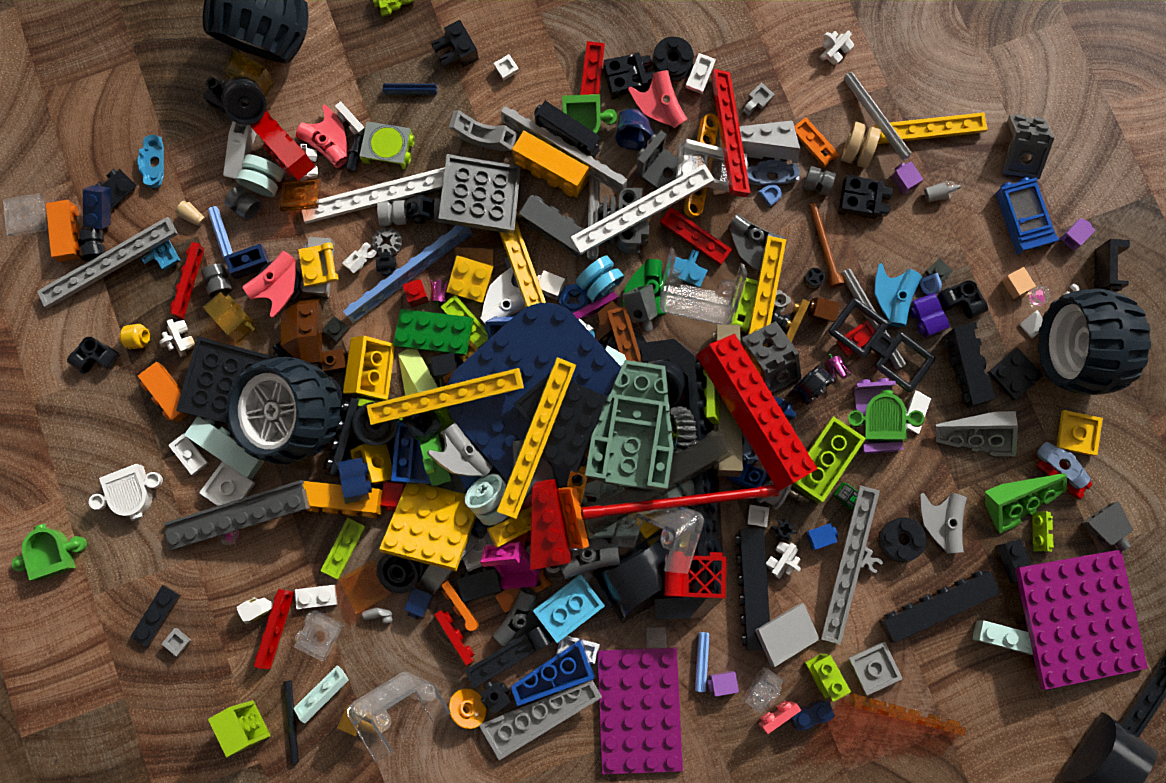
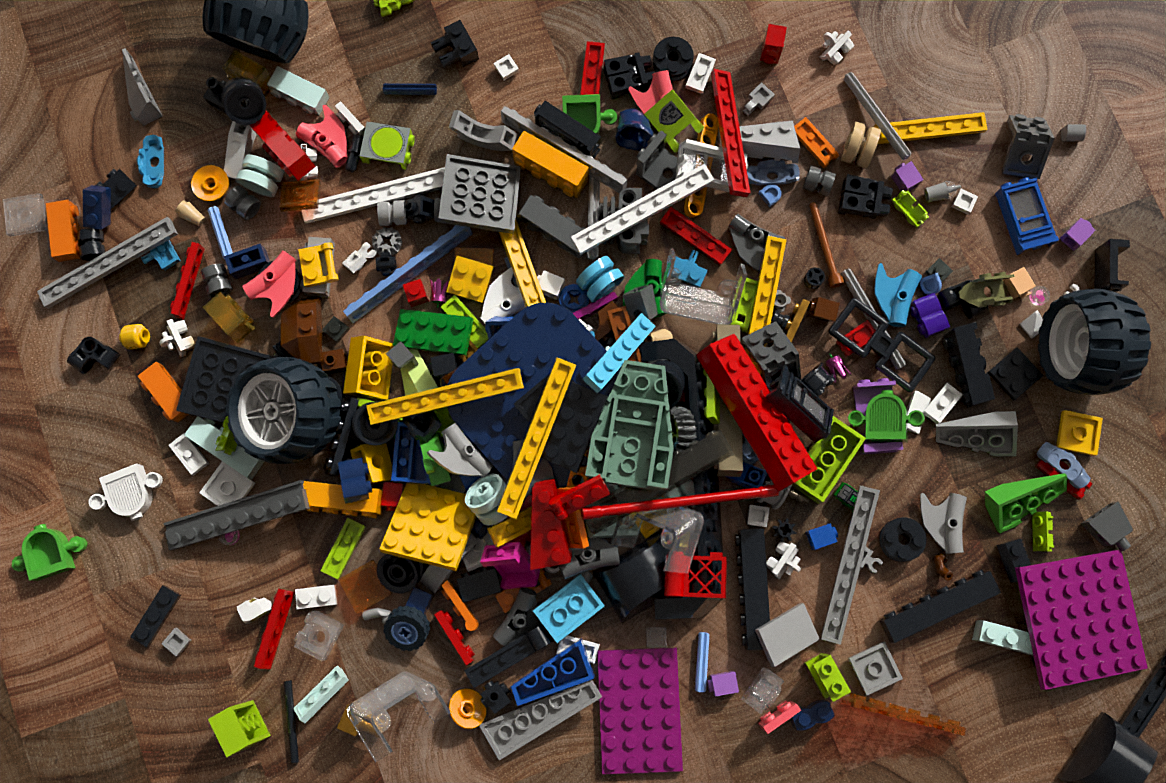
none -> light grey wedge [122,48,163,126]
none -> light orange dish [191,165,229,201]
none -> lime hinge [215,416,237,455]
none -> light aqua brick [267,66,329,116]
none -> black wheel [383,606,430,651]
none -> dark grey panel [386,341,419,369]
none -> red plate [549,474,610,520]
none -> medium azure plate [583,313,656,393]
none -> lime flag [644,89,704,153]
none -> tan cone [644,329,673,342]
none -> red brick [760,24,787,64]
none -> black door [765,365,834,443]
none -> lime hinge [892,190,929,228]
none -> white plate [923,383,962,424]
none -> reddish brown arm [933,553,953,581]
none -> white plate [952,189,978,215]
none -> olive piece [958,272,1015,308]
none -> light grey brick [1060,124,1086,142]

